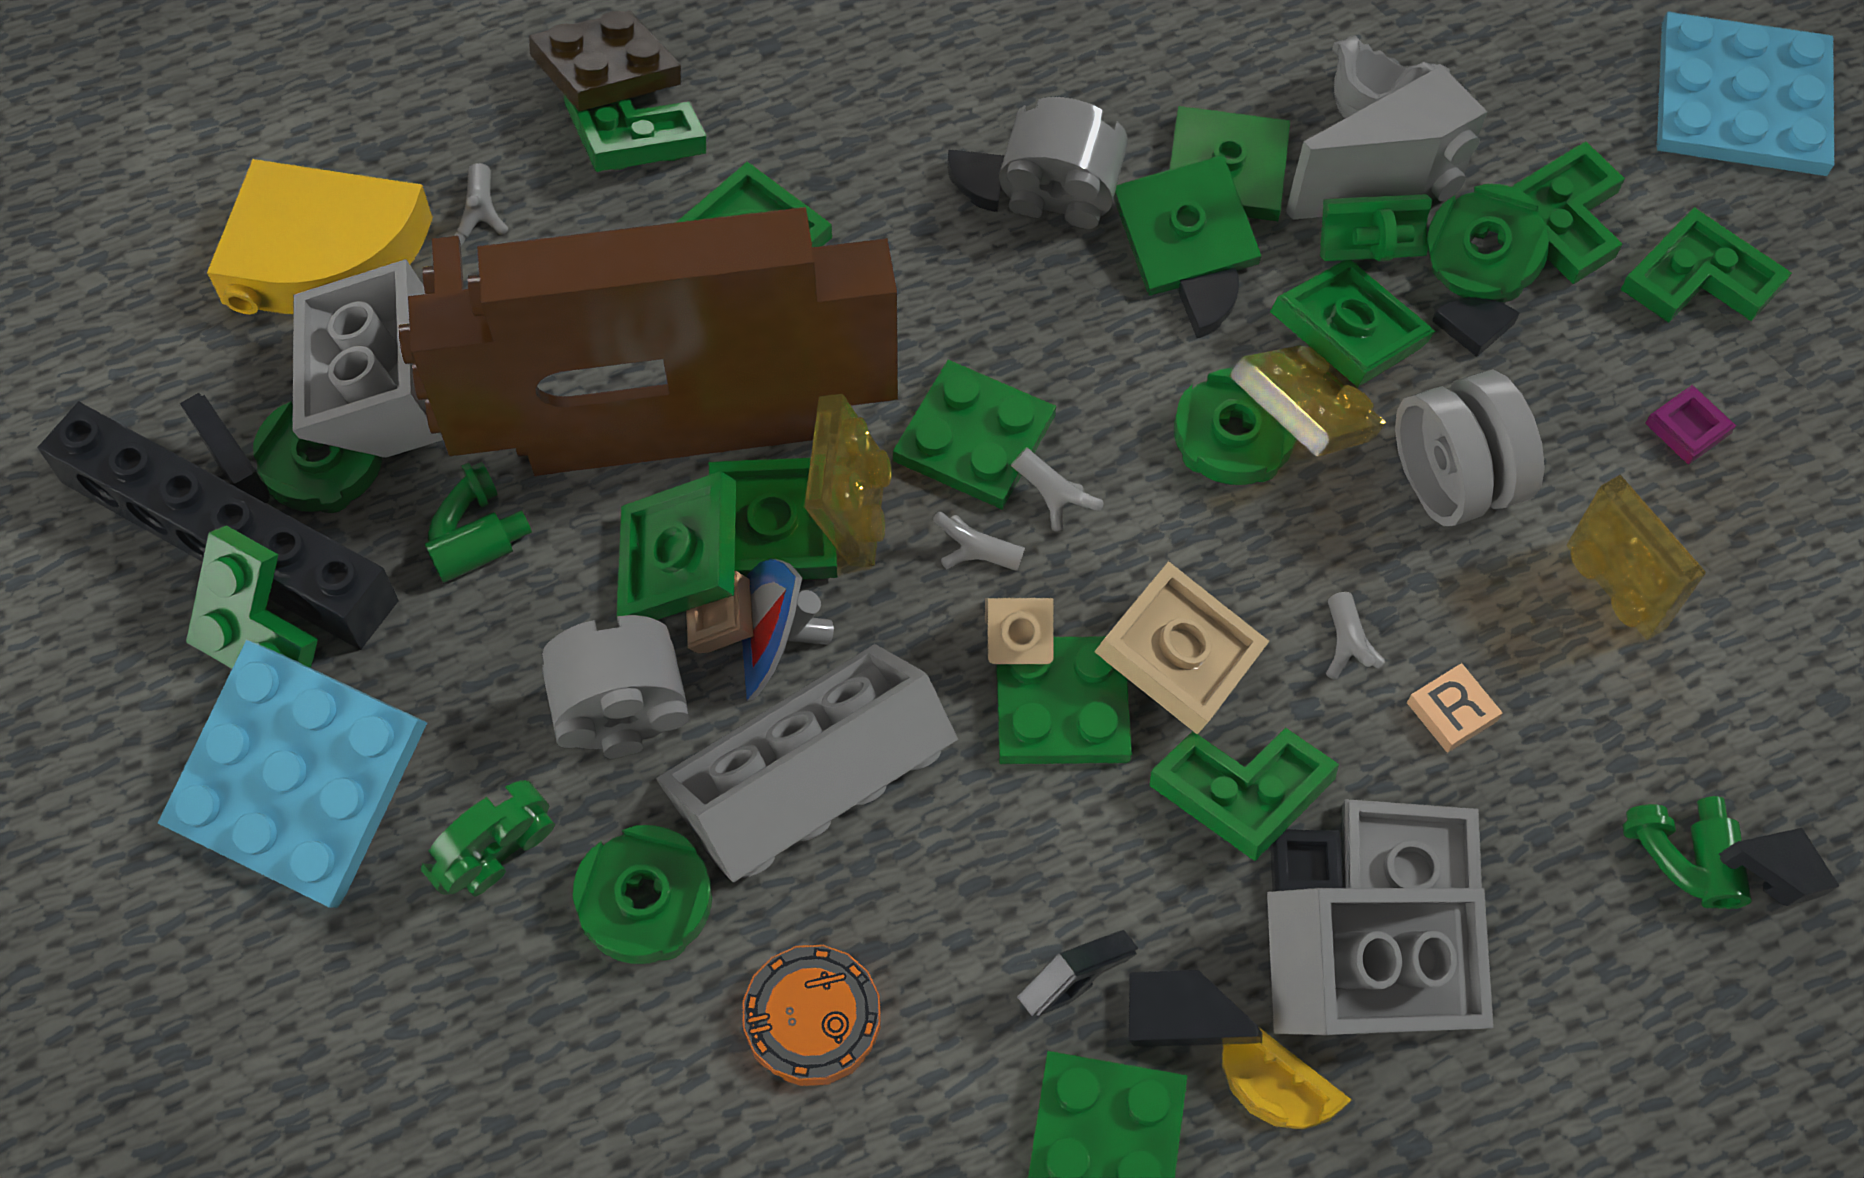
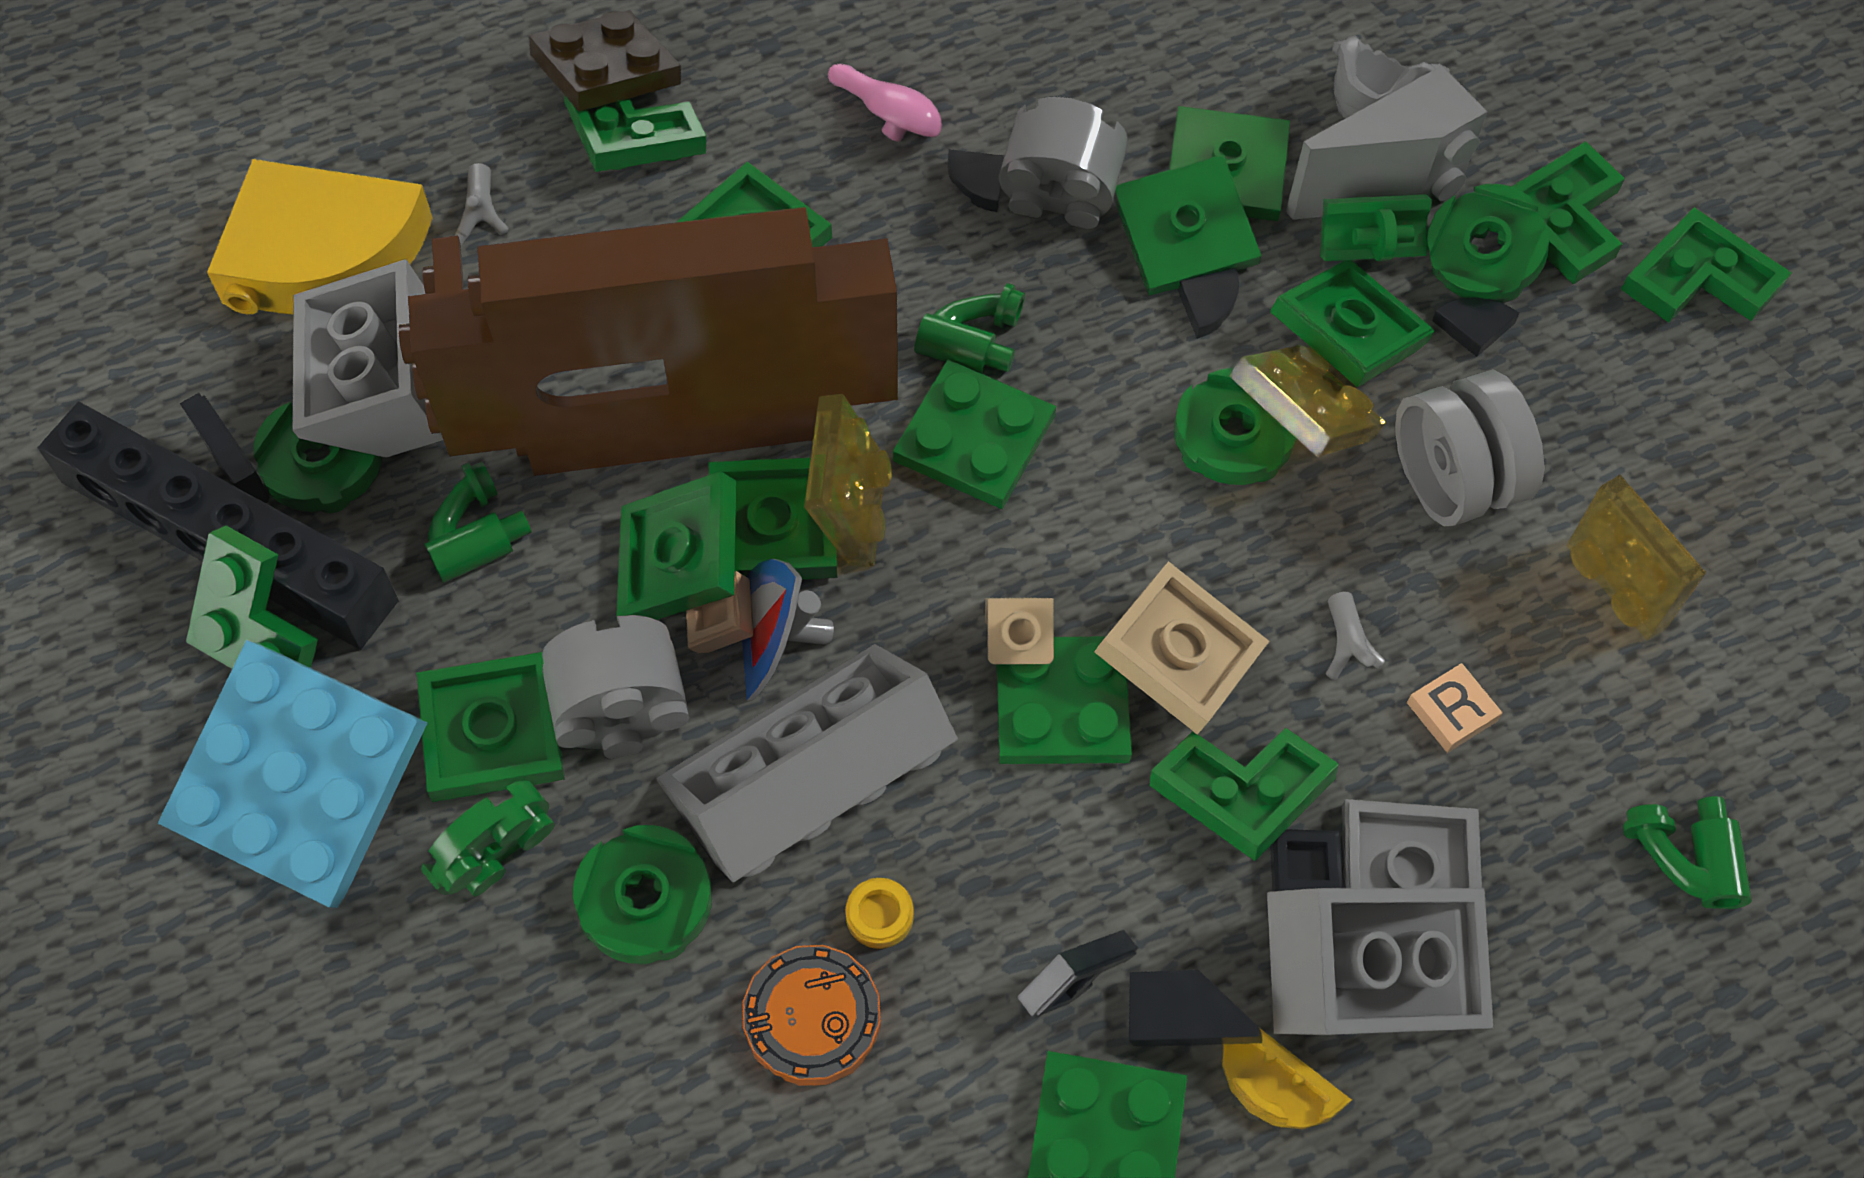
light grey bar [933,512,1025,571] -> none
light grey bar [1011,447,1104,531] -> none
magenta tile [1645,384,1736,465] -> none
medium azure plate [1657,12,1834,176] -> none
black tile [1719,828,1839,906] -> none
none -> green plate [416,652,565,802]
none -> bright pink piece [828,64,942,142]
none -> yellow tile [845,878,914,949]
none -> green plant [914,283,1025,374]

